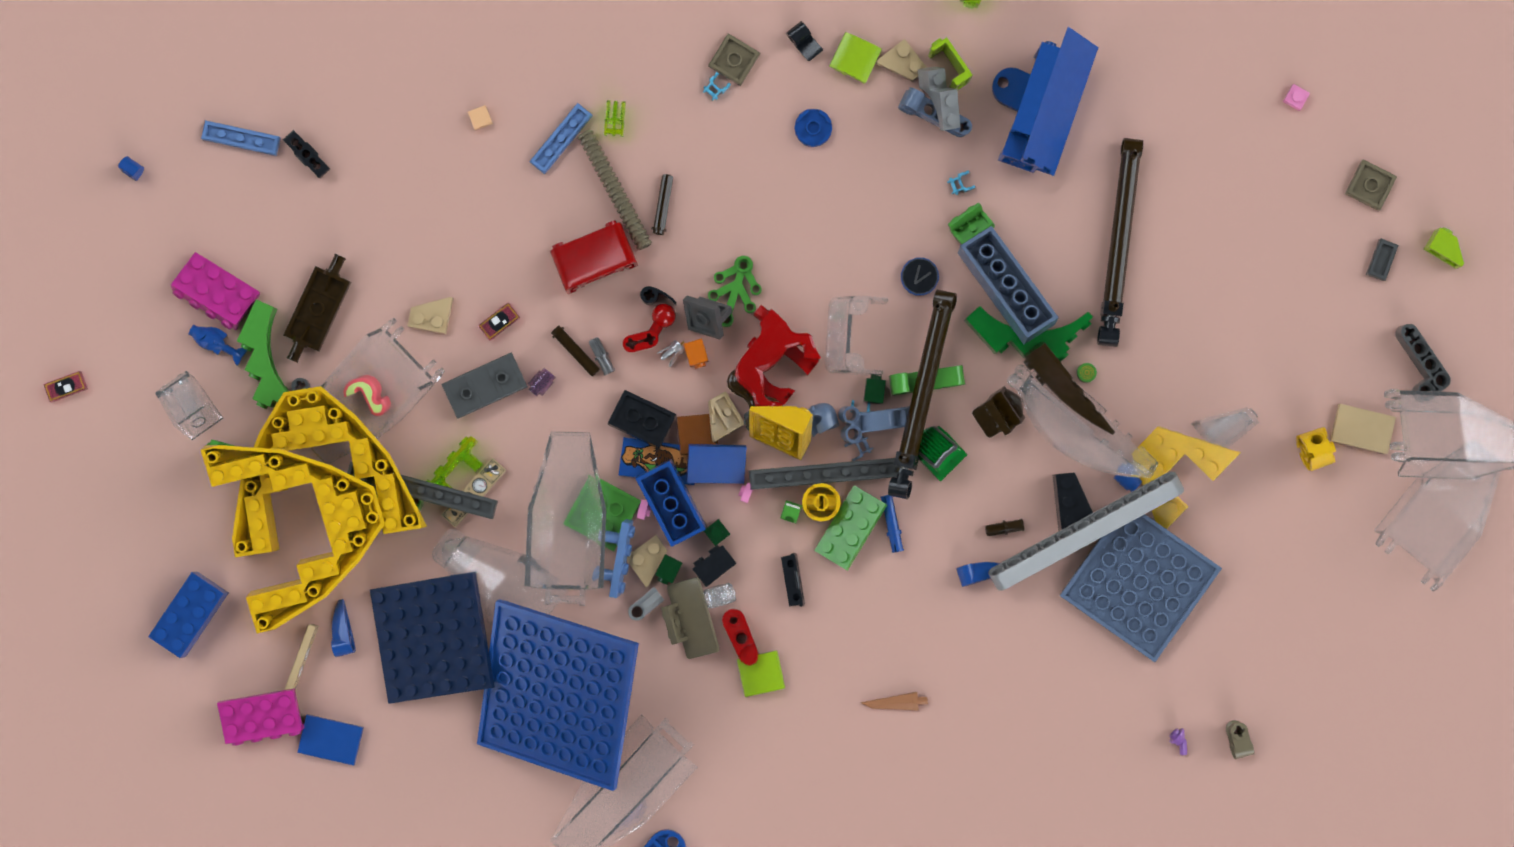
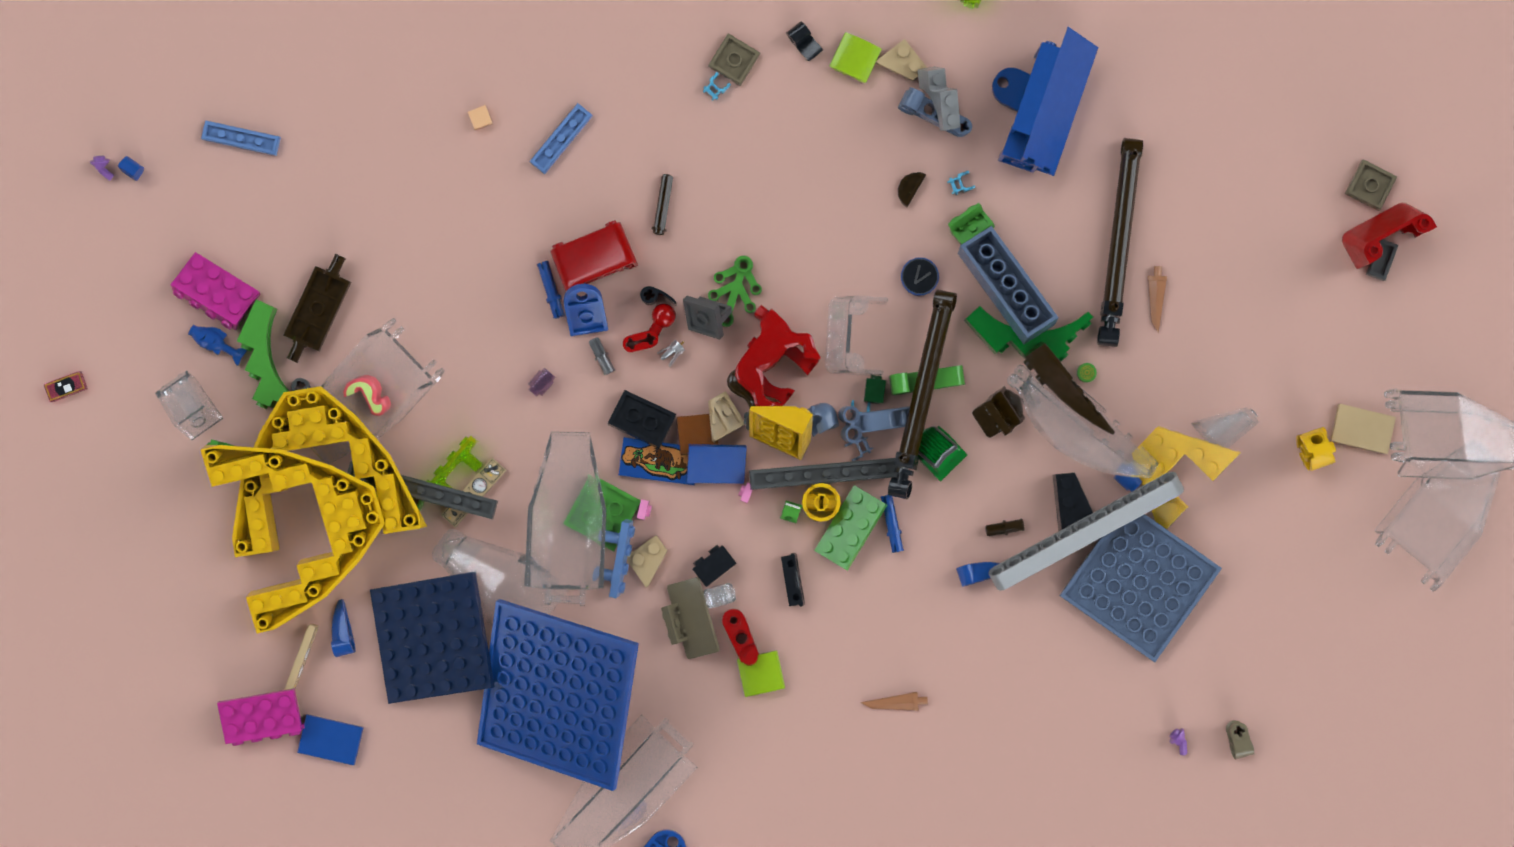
blue brick [148,572,229,658] -> none
black piece [283,130,330,178] -> none
tan wing [408,297,453,334] -> none
dark grey container [441,352,528,419] -> none
tile [478,302,520,341] -> none
dark brown axle [551,325,600,376] -> none
dark tan piece [578,130,652,250] -> none
clear neon green arm [604,100,626,137] -> none
light grey piece [628,587,664,621] -> none
blue brick [636,459,707,547] -> none
dark green brick [655,554,683,585] -> none
orange brick [684,338,709,369] -> none
dark green brick [704,519,730,546] -> none
blue tile [794,109,832,147] -> none
lime panel [928,37,973,91] -> none
bright pink plate [1283,84,1310,111] -> none
dark grey beam [1395,324,1451,400] -> none
lime slope [1423,227,1464,269] -> none
none -> medium lavender plate [90,155,114,181]
none -> blue pin [537,261,565,319]
none -> blue tile [564,284,608,336]
none -> dark brown tile [898,172,926,208]
none -> nougat bar [1148,266,1167,333]
none -> red windscreen [1342,202,1437,269]

